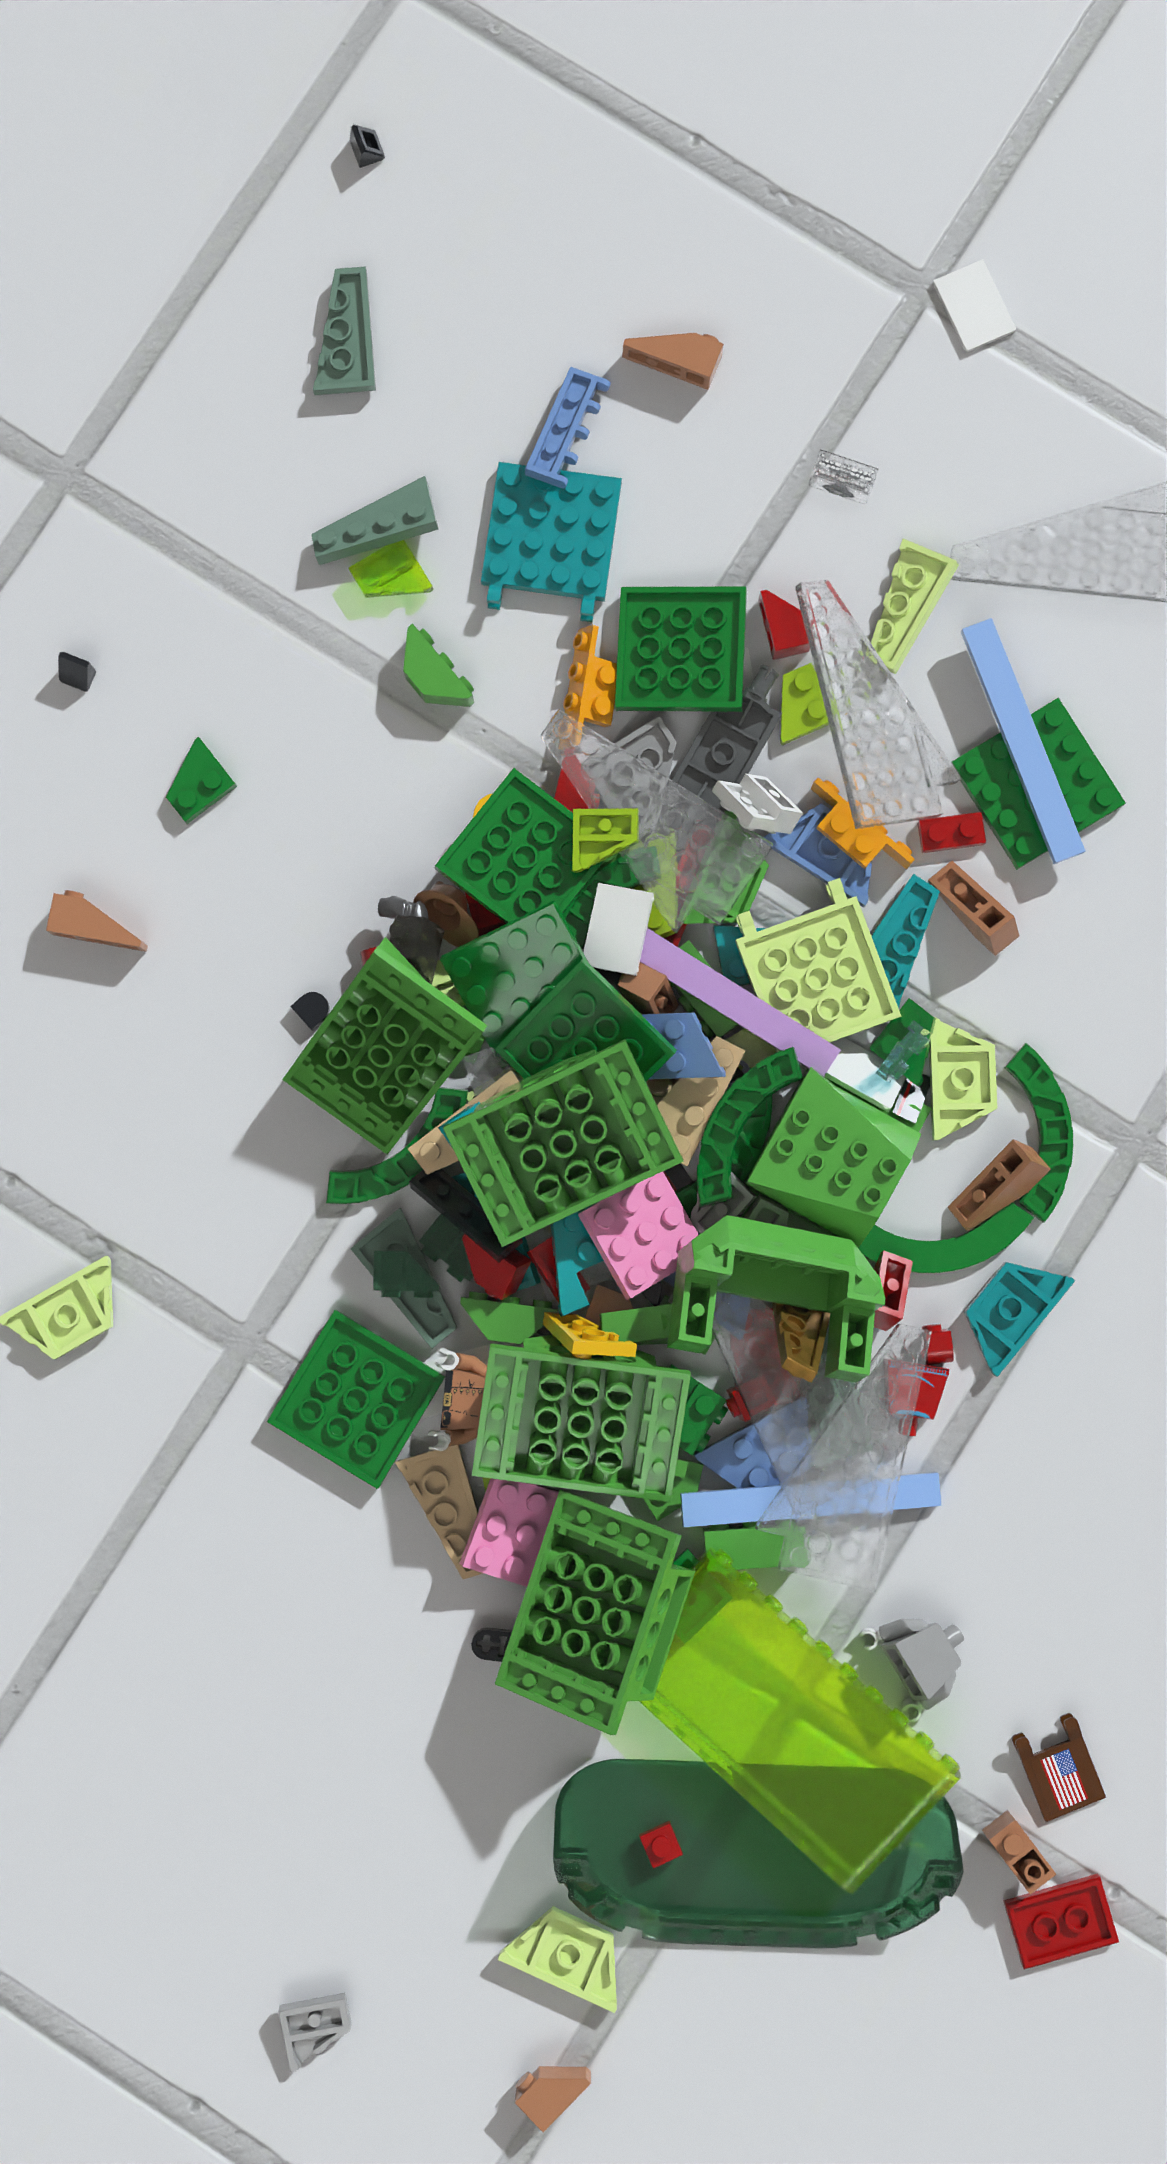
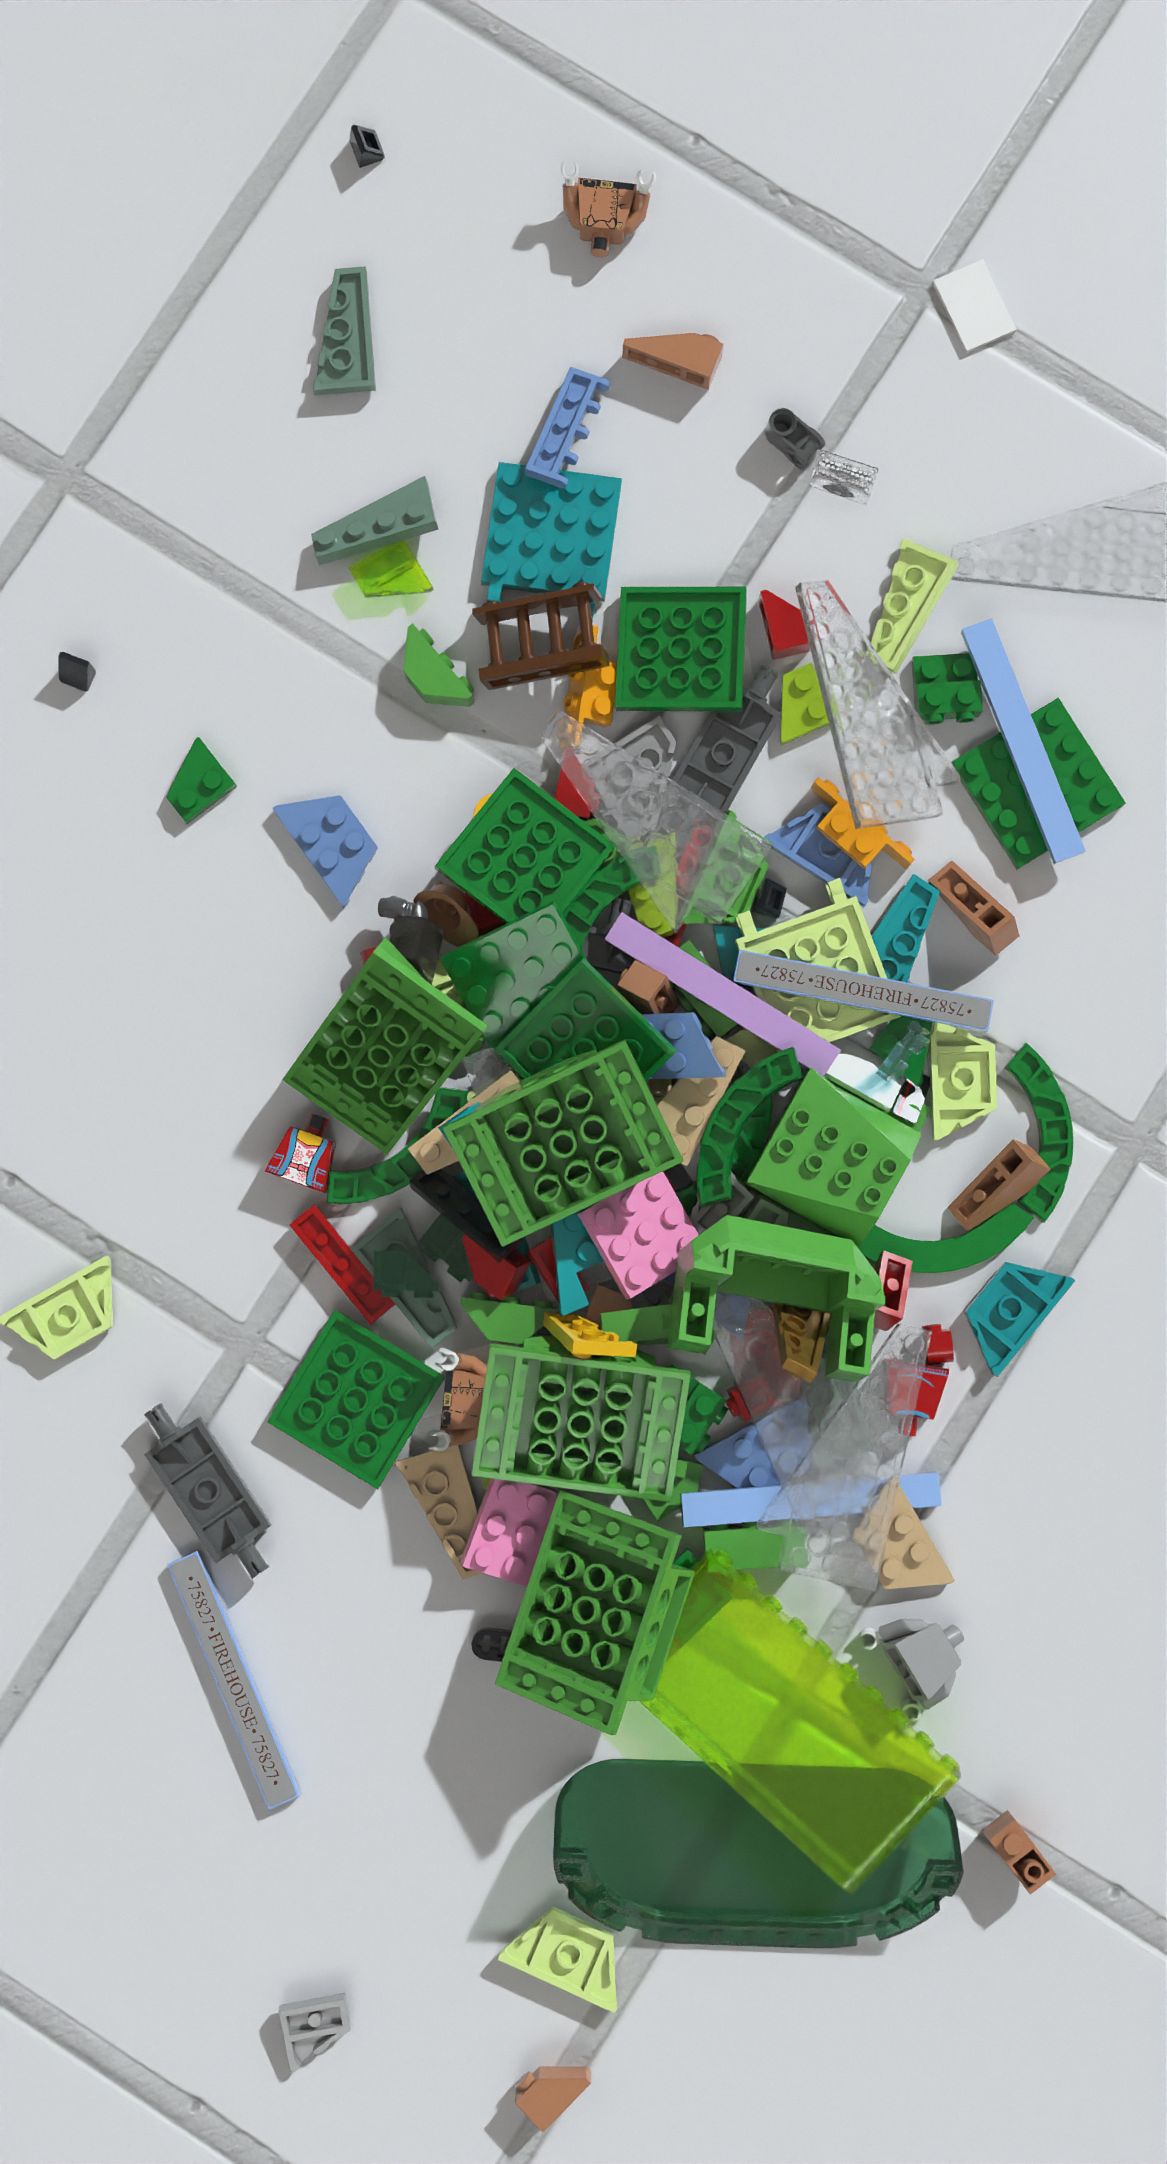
nougat slope [46,890,148,952] -> none
black tile [290,992,330,1031] -> none
lime wing [572,808,639,873] -> none
white piece [583,883,654,976] -> none
red plate [639,1821,683,1868] -> none
white plate [712,774,803,834] -> none
red plate [917,812,986,853] -> none
red tile [1003,1873,1119,1970] -> none
reddish brown flag [1012,1713,1106,1822] -> none
none -> dark grey plate [144,1403,272,1579]
none -> light grey tile [167,1550,301,1810]
none -> torso [265,1113,336,1194]
none -> medium blue wing [272,795,378,908]
none -> red plate [289,1204,396,1325]
none -> reddish brown fence [472,582,610,690]
none -> nougat torso [560,161,656,257]
none -> light grey tile [733,950,994,1033]
none -> black slope [751,878,787,918]
none -> dark grey piece [765,408,825,469]
none -> tan wing [850,1473,955,1590]
none -> green plate [911,653,983,725]

